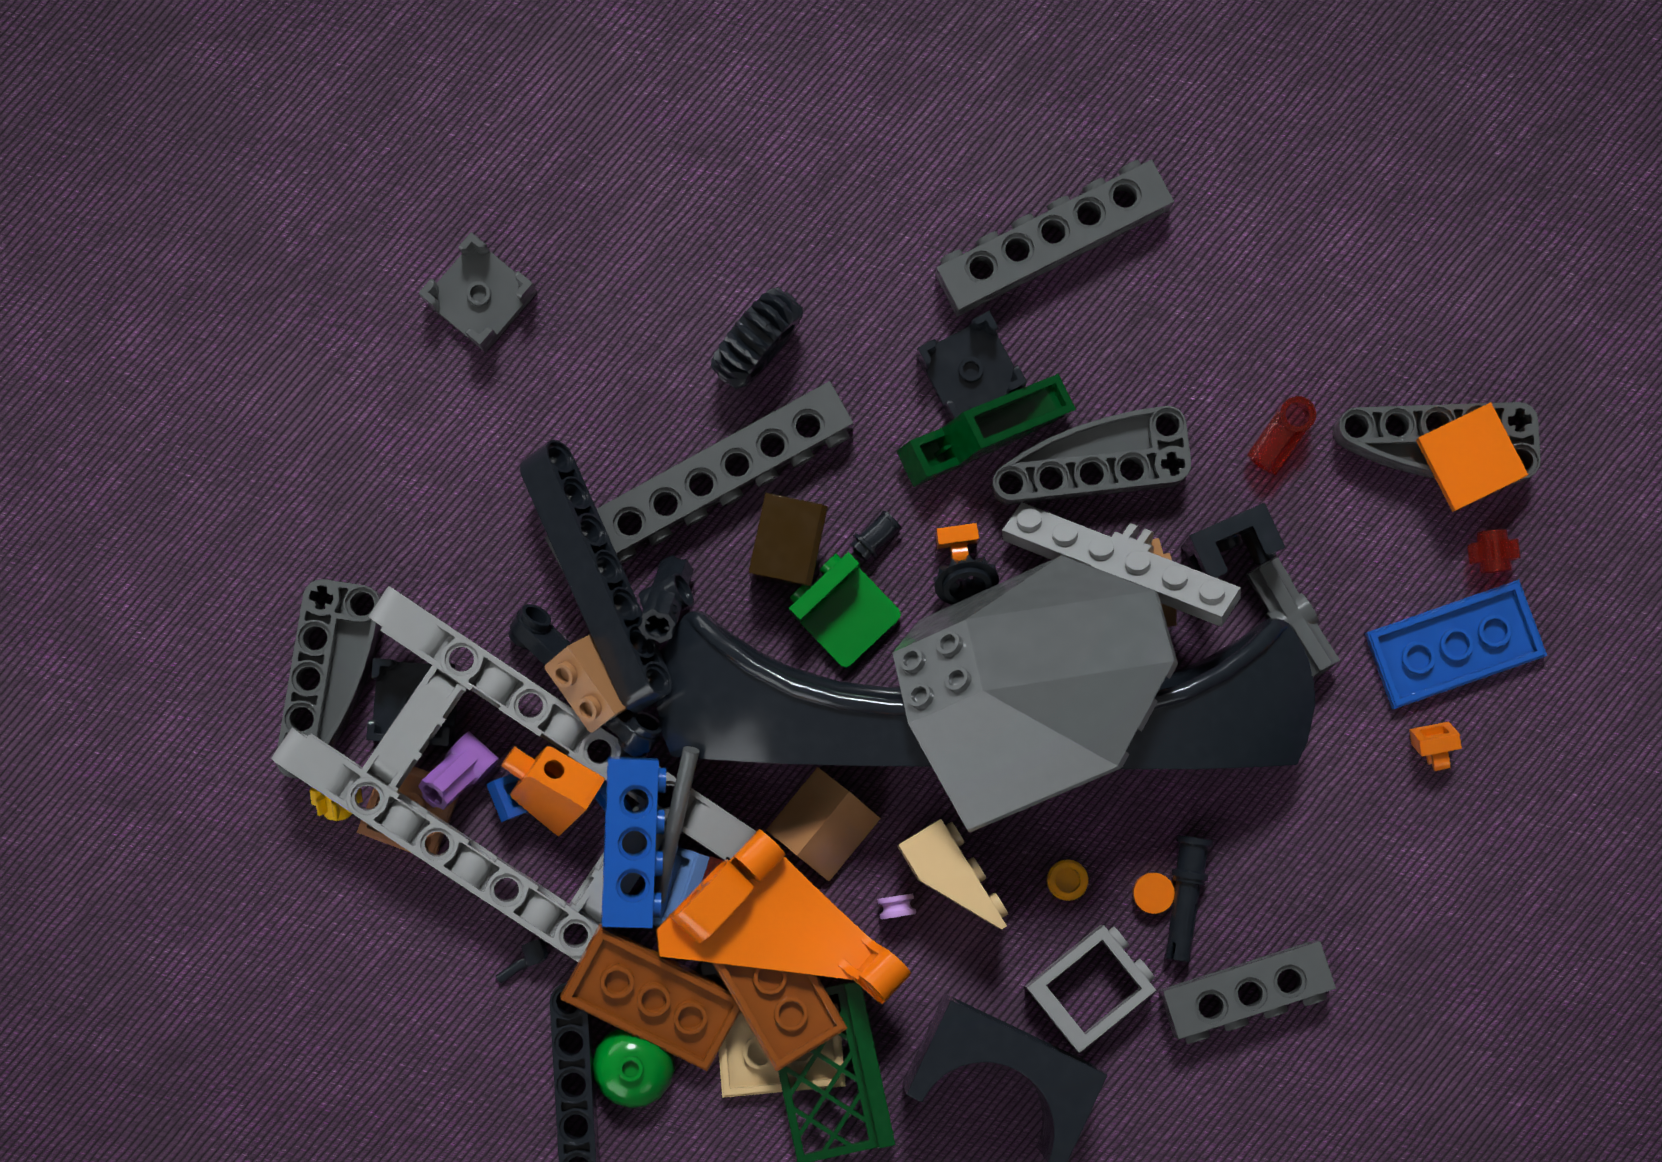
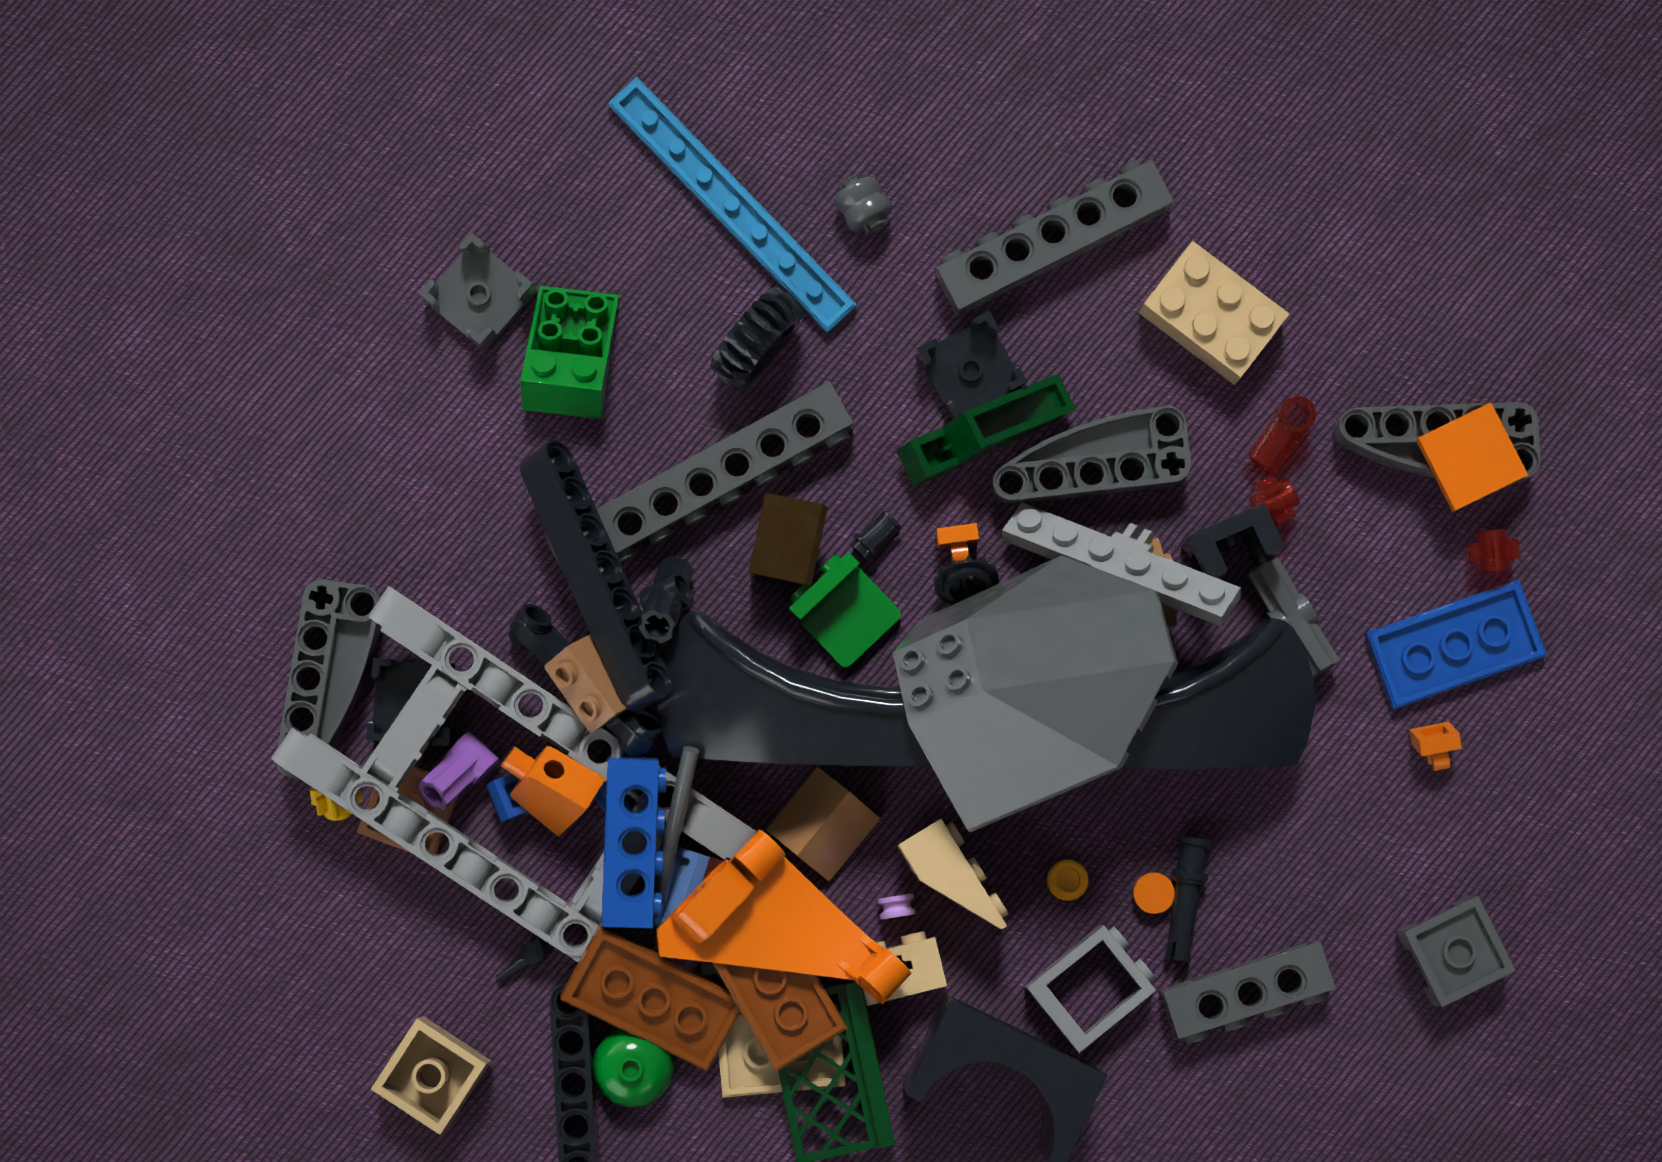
none -> tan brick [371,1016,492,1135]
none -> green slope [520,286,619,419]
none -> dark azure tile [608,77,857,334]
none -> dark grey piece [834,173,893,235]
none -> tan brick [862,931,947,1006]
none -> tan brick [1139,241,1289,385]
none -> clear red gear [1249,474,1300,527]
none -> dark grey panel [1395,895,1516,1007]

